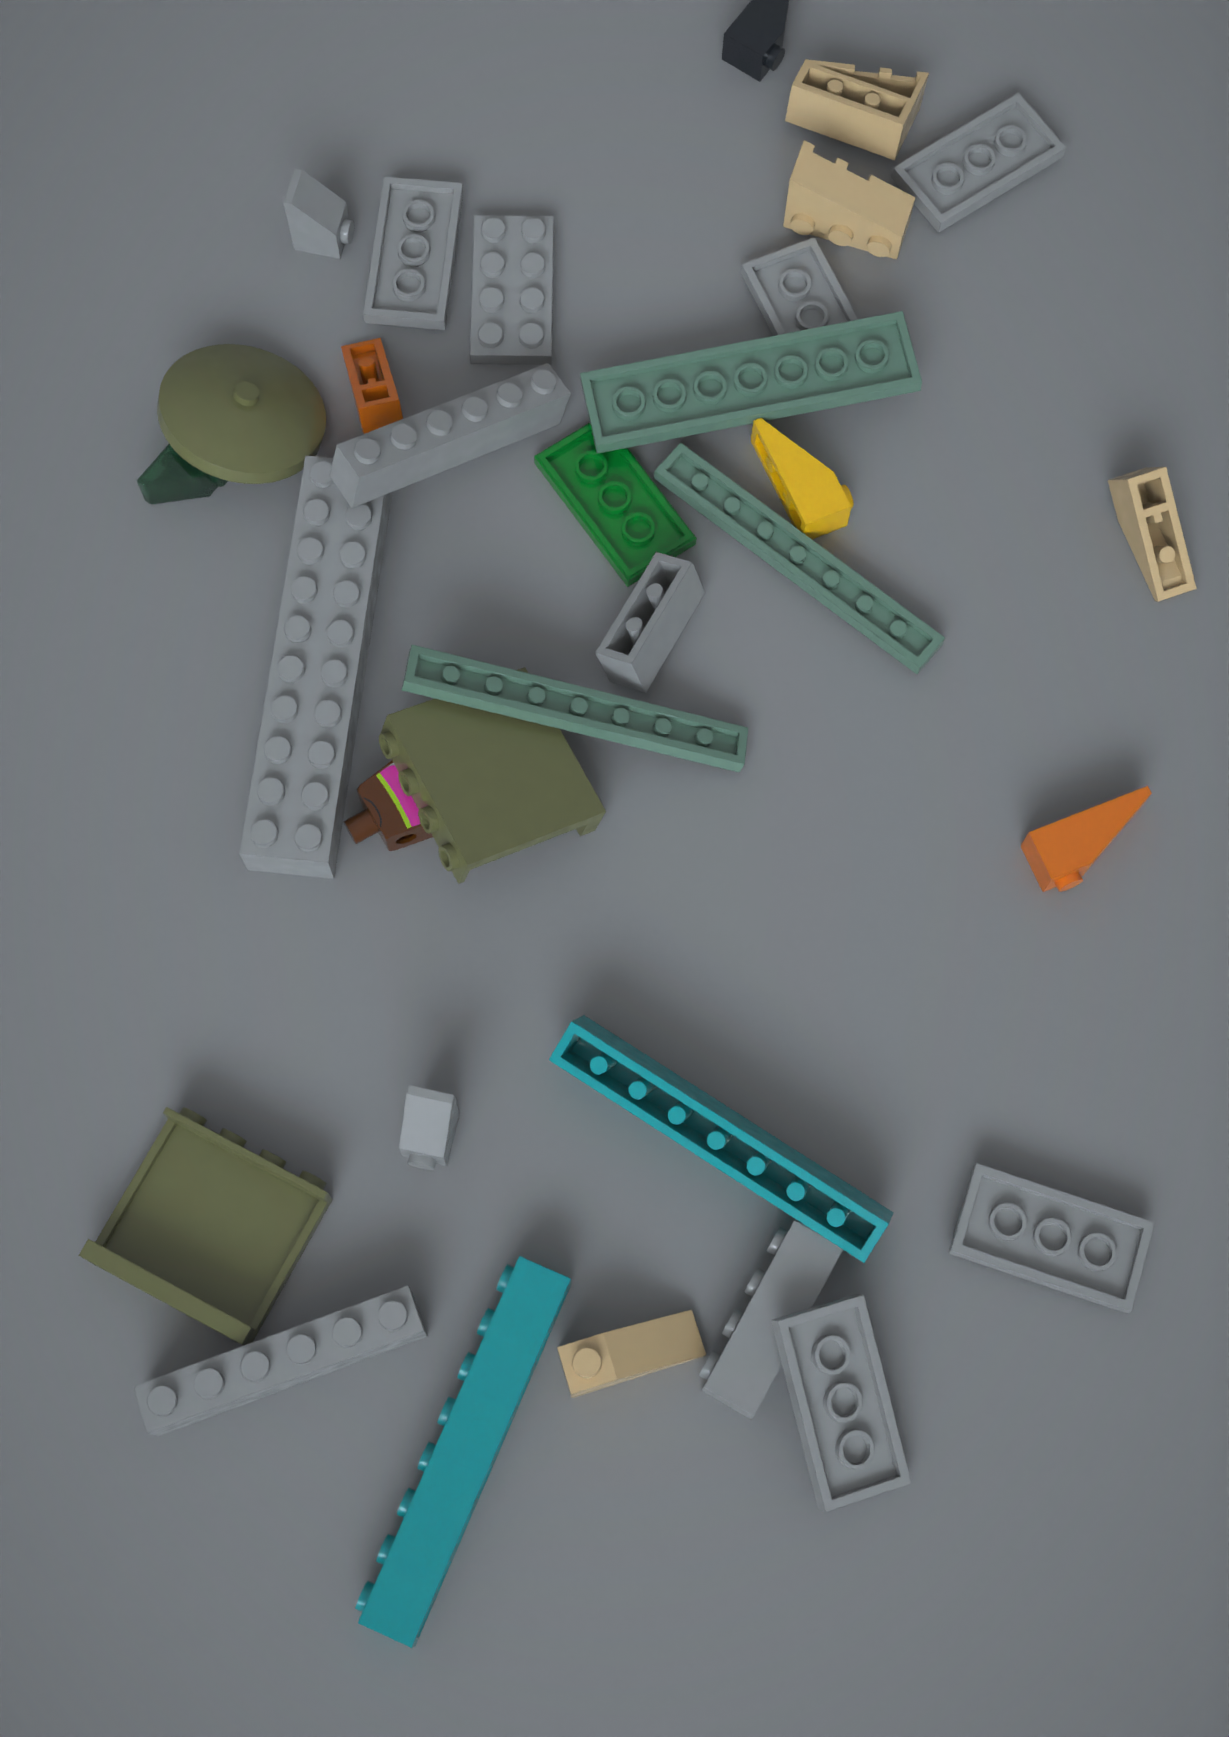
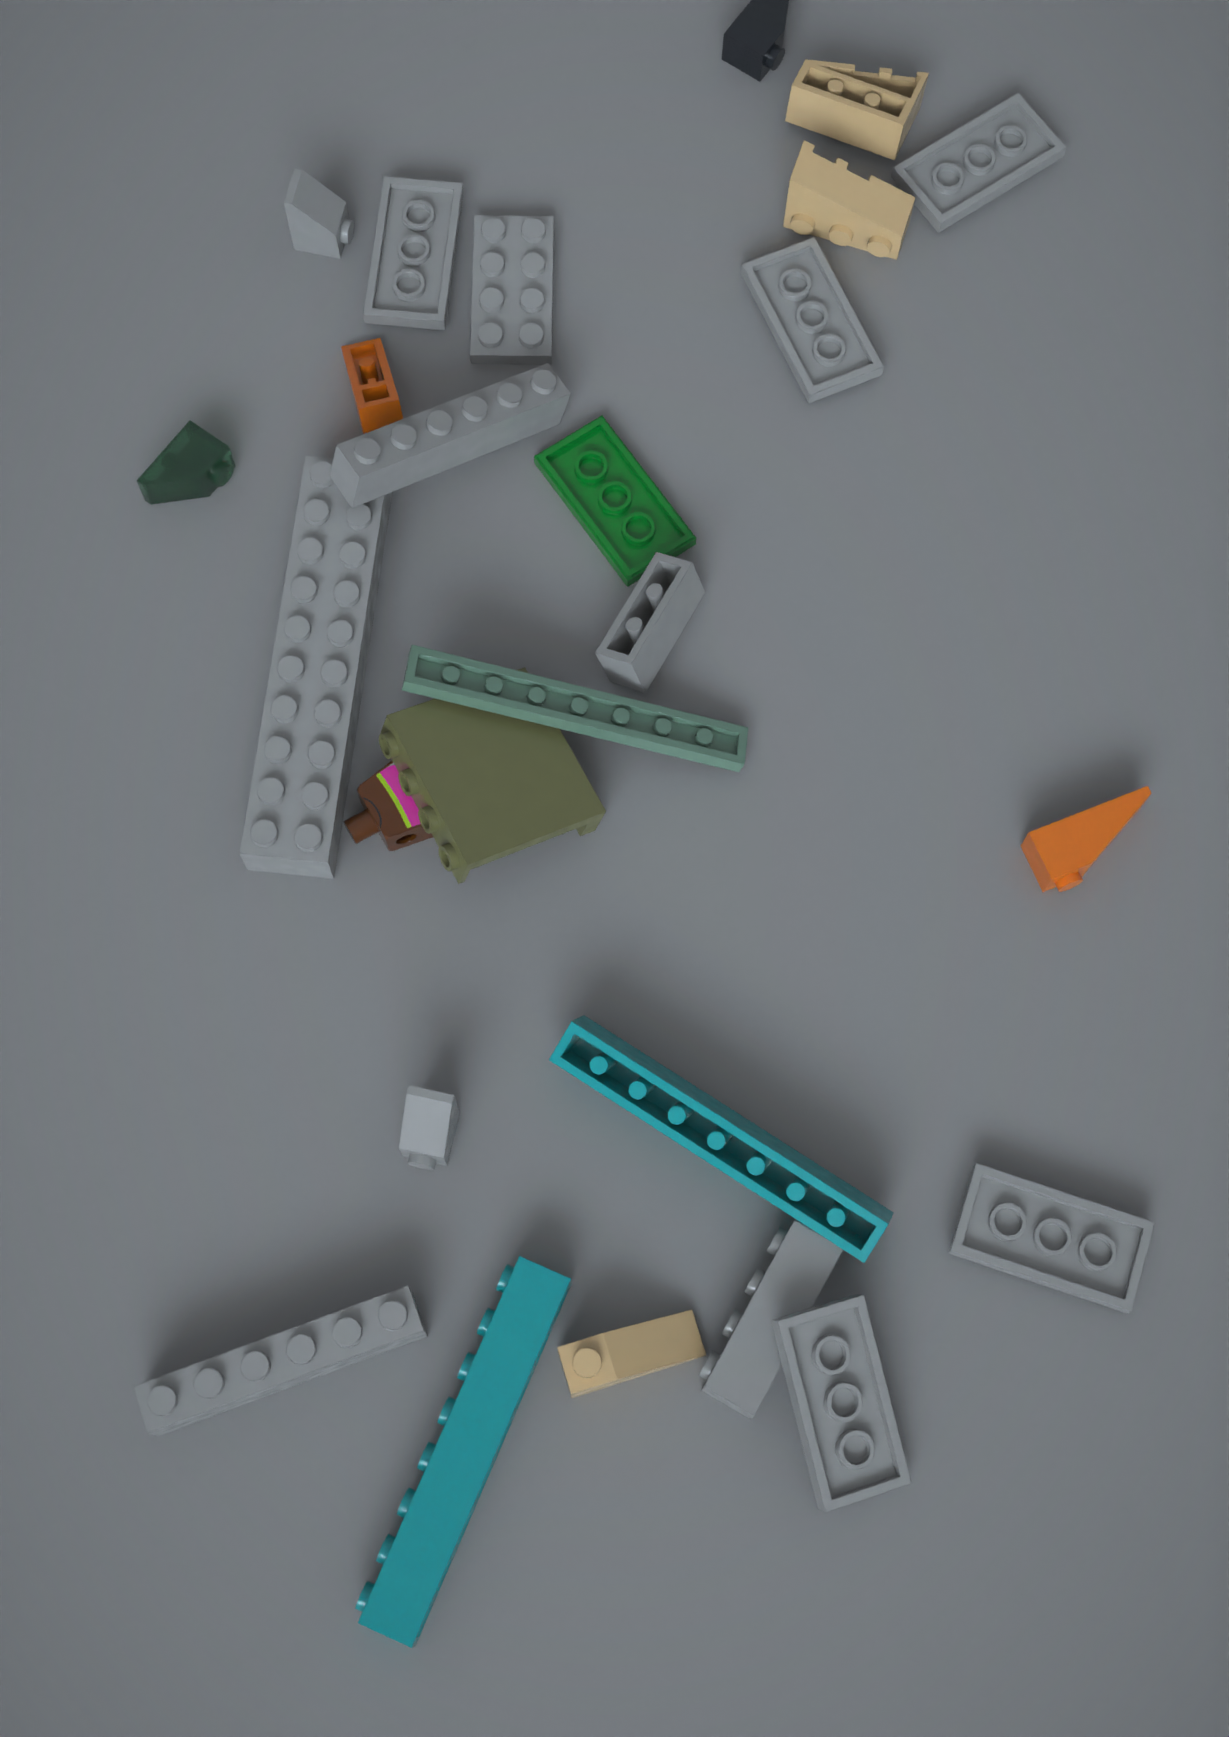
olive panel [78,1107,333,1346] -> none
olive dish [157,344,326,484] -> none
sand green plate [580,311,922,454] -> none
sand green plate [654,442,945,674] -> none
yellow slope [751,418,854,539] -> none
tan slope [1108,467,1197,602] -> none

